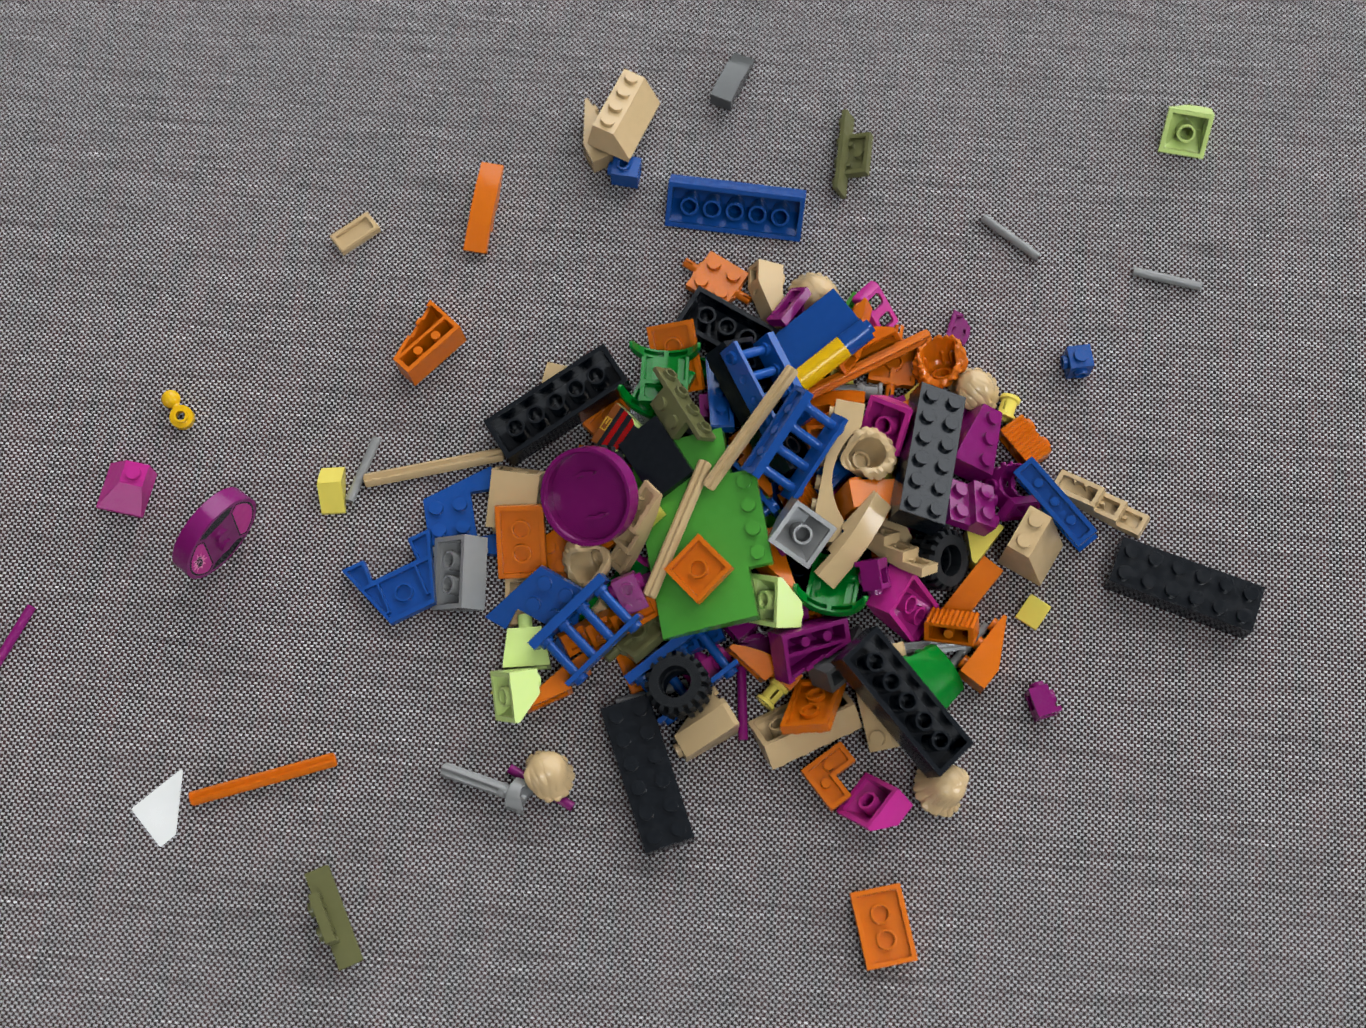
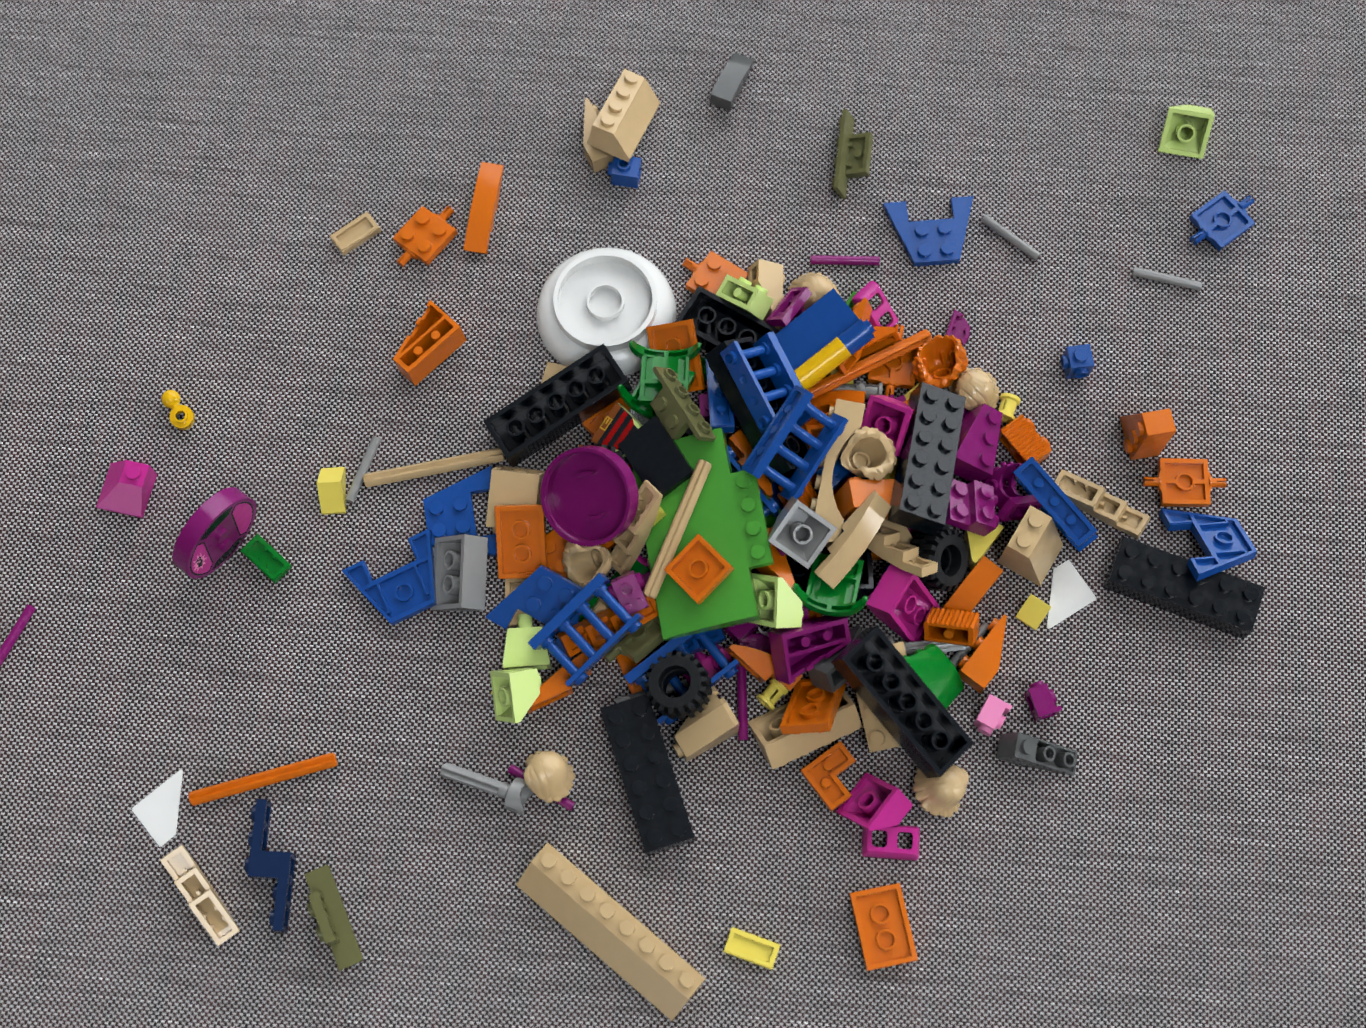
blue slope [665,174,807,242] -> none
tan axle [703,365,798,491] -> none
magenta brick [854,557,891,595] -> none
none -> tan slope [160,844,240,946]
none -> green plate [240,534,292,584]
none -> dark blue bracket [245,799,296,933]
none -> orange plate [393,205,458,267]
none -> tan slope [516,842,706,1021]
none -> white dish [536,247,677,376]
none -> yellowish green brick [716,274,774,321]
none -> light yellow tile [723,927,780,970]
none -> magenta bar [810,255,880,266]
none -> dark pink piece [861,825,920,861]
none -> blue wing [883,196,973,267]
none -> bright pink brick [973,694,1012,736]
none -> dark grey slope [996,732,1078,776]
none -> white sticker [1047,560,1096,629]
none -> orange wedge [1119,408,1176,460]
none -> orange plate [1142,458,1227,507]
none -> blue wing [1159,508,1257,581]
none -> blue plate [1188,190,1255,251]

